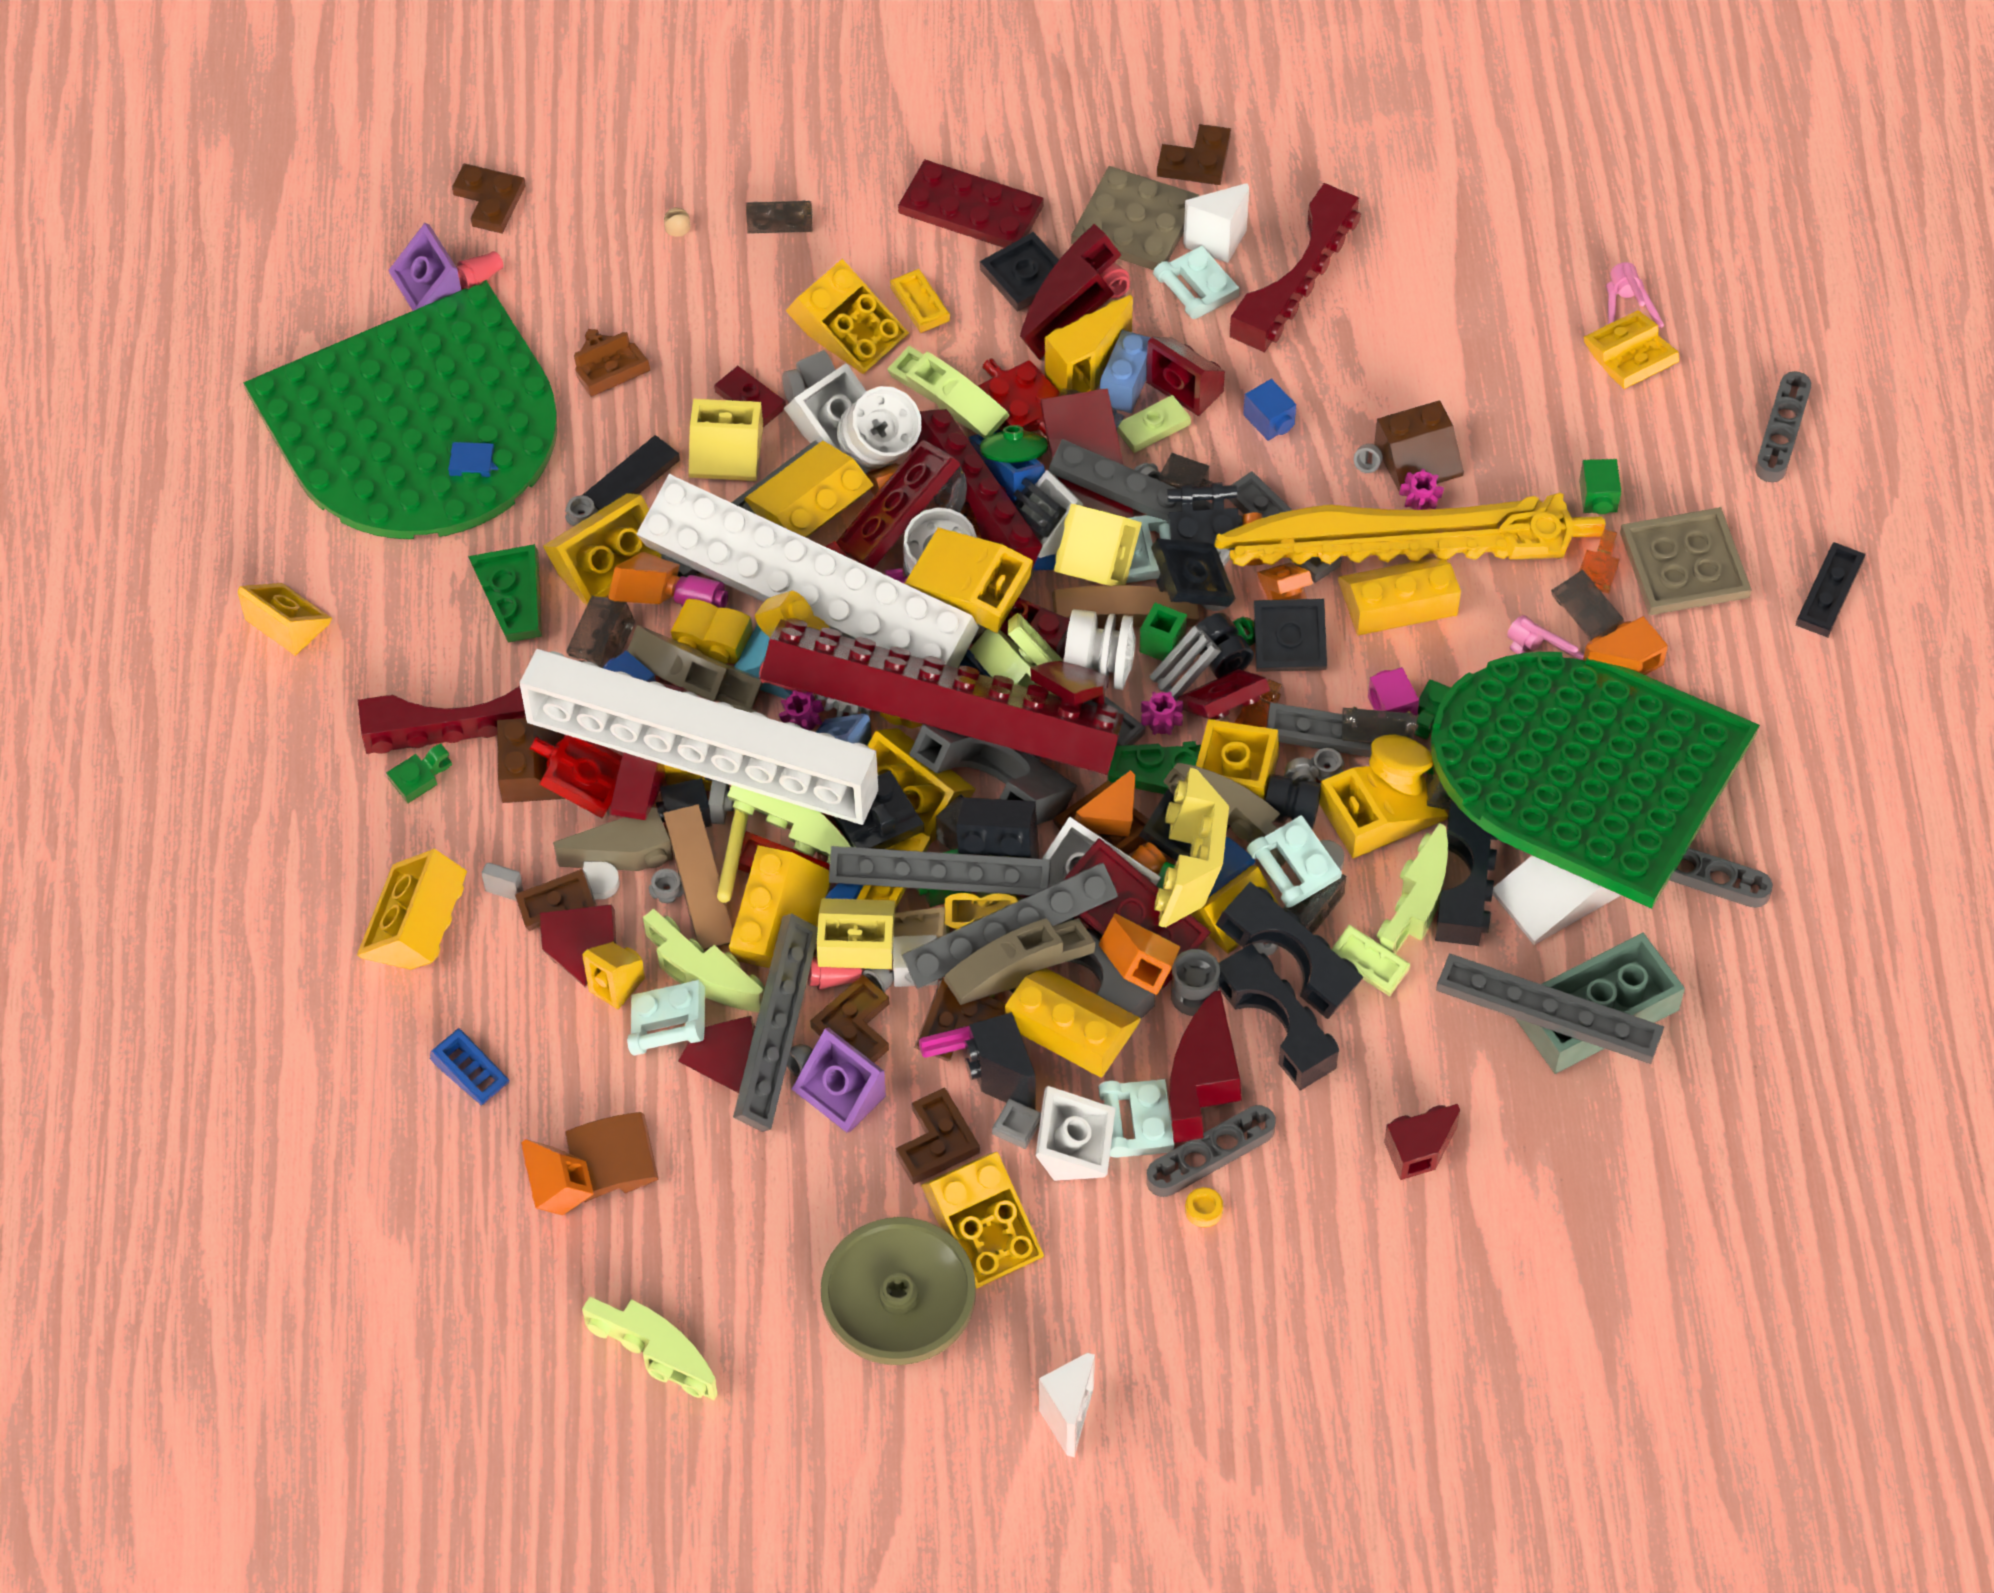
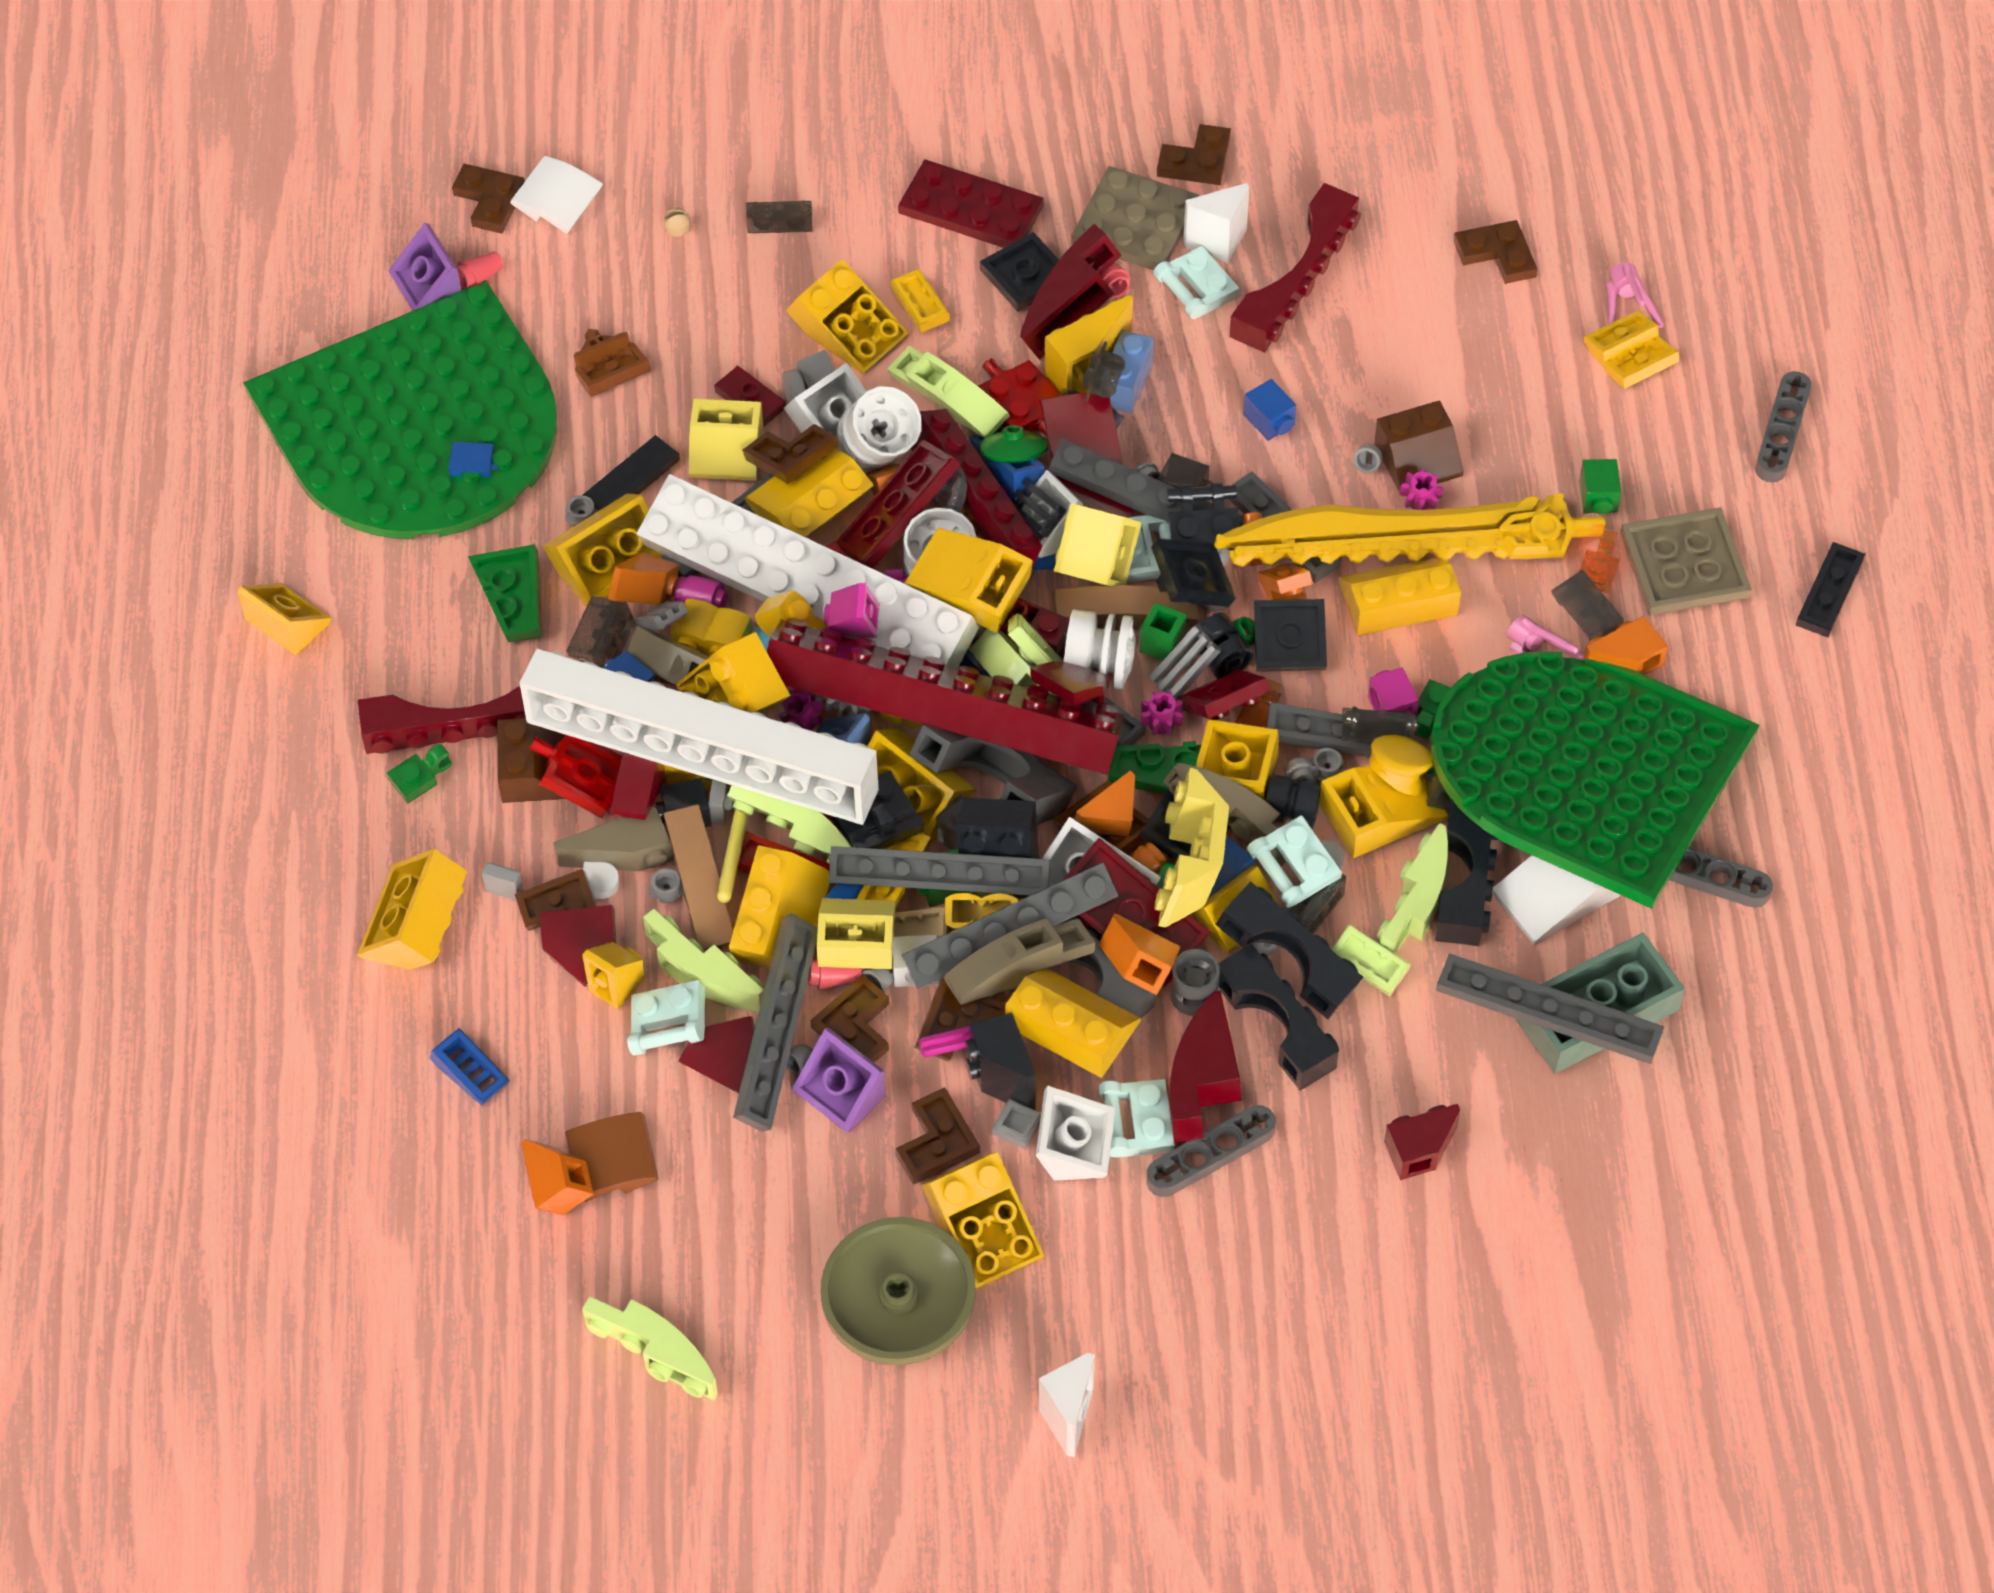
yellowish green plate [1116,395,1191,453] -> none
dark red slope [1146,337,1225,416] -> none
yellow tile [1185,1187,1223,1227] -> none
none -> white slope [510,156,603,234]
none -> light grey tile [633,601,688,630]
none -> yellow slope [676,632,790,714]
none -> reddish brown plate [742,424,839,484]
none -> dark pink slope [824,583,880,638]
none -> clear smoke hinge [1082,341,1125,402]
none -> reddish brown plate [1453,220,1538,284]

